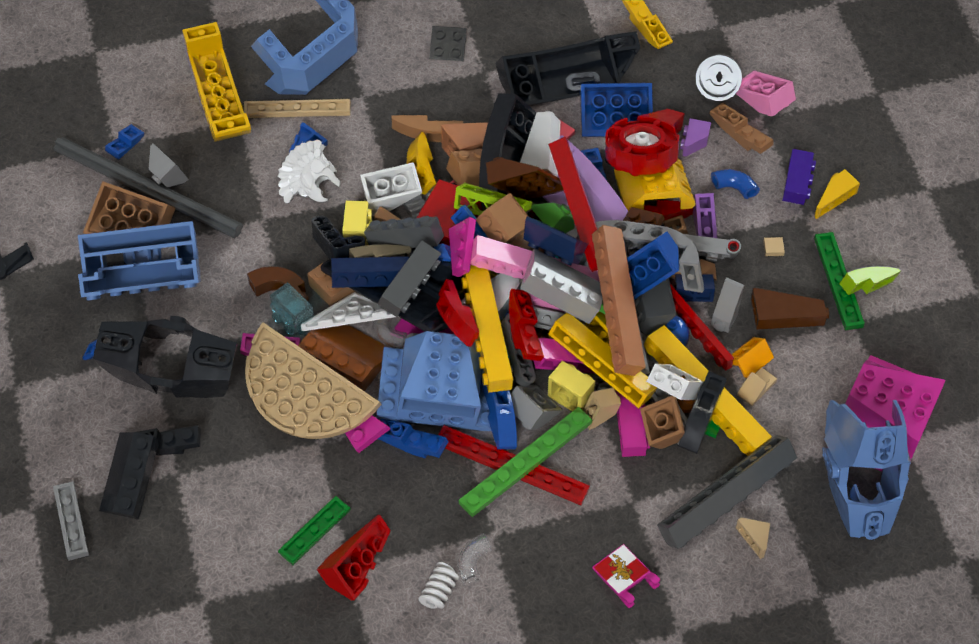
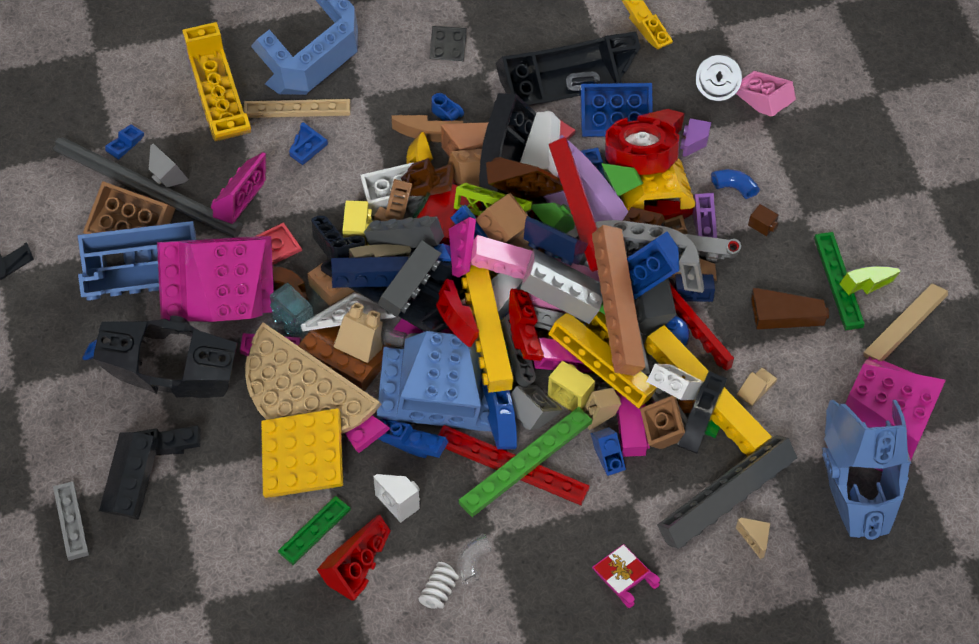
white piece [278,139,341,203] -> none
medium nougat slope [710,103,773,154] -> none
light grey slope [711,277,744,333] -> none
light orange panel [731,337,774,378] -> none
tan tile [763,237,785,256] -> none
dark purple brick [782,149,816,205] -> none
yellow slope [814,169,860,219] -> none
none -> dark pink wedge [157,236,274,322]
none -> dark pink slope [211,152,266,224]
none -> coral tile [254,222,302,265]
none -> yellow plate [261,408,343,498]
none -> tan hips [334,302,383,363]
none -> white slope [374,474,420,523]
none -> medium nougat slope [385,179,412,220]
none -> reddish brown slope [395,158,455,196]
none -> piece [409,192,430,219]
none -> blue piece [431,93,464,121]
none -> blue slope [591,427,626,476]
none -> bright green slope [601,163,643,196]
none -> reddish brown brick [748,204,779,236]
none -> tan tile [863,284,948,362]

